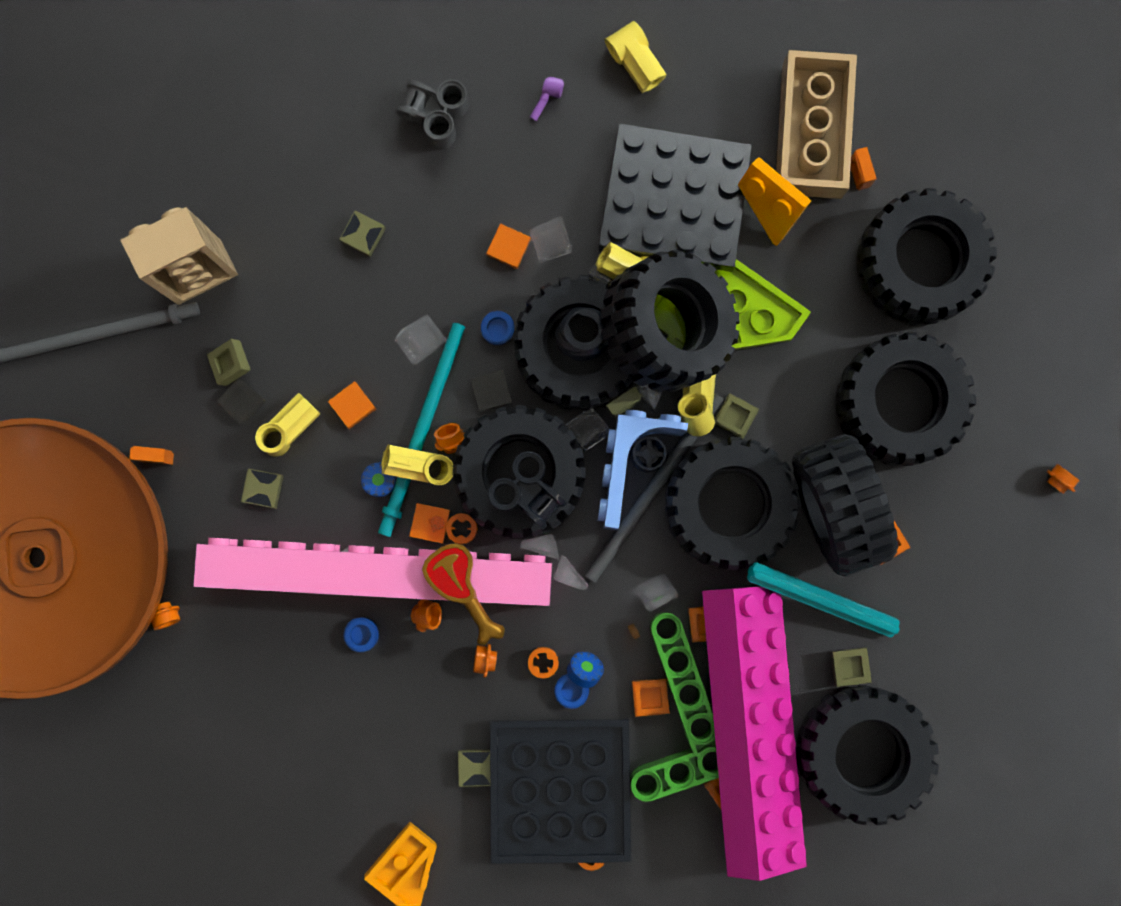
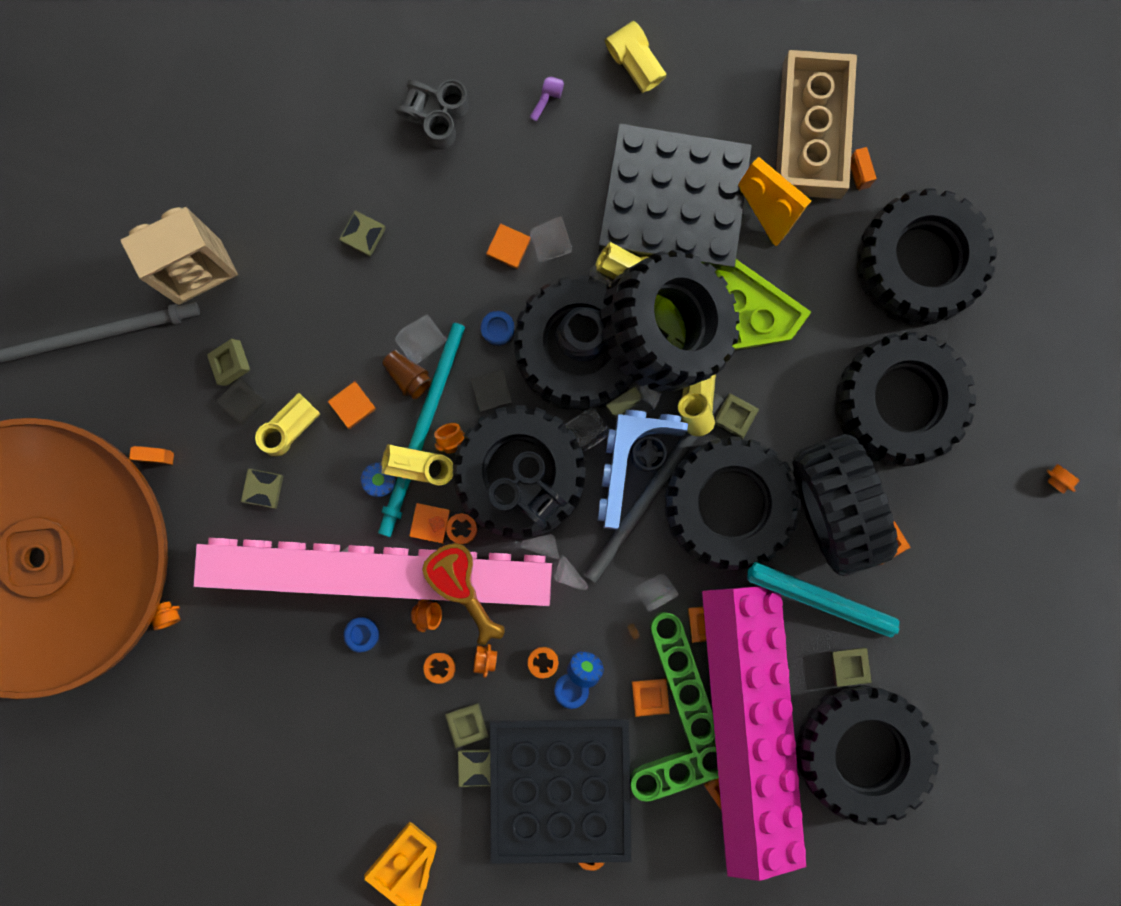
none -> reddish brown cone [382,350,432,399]
none -> orange bush [424,653,456,684]
none -> olive tile [445,703,489,748]

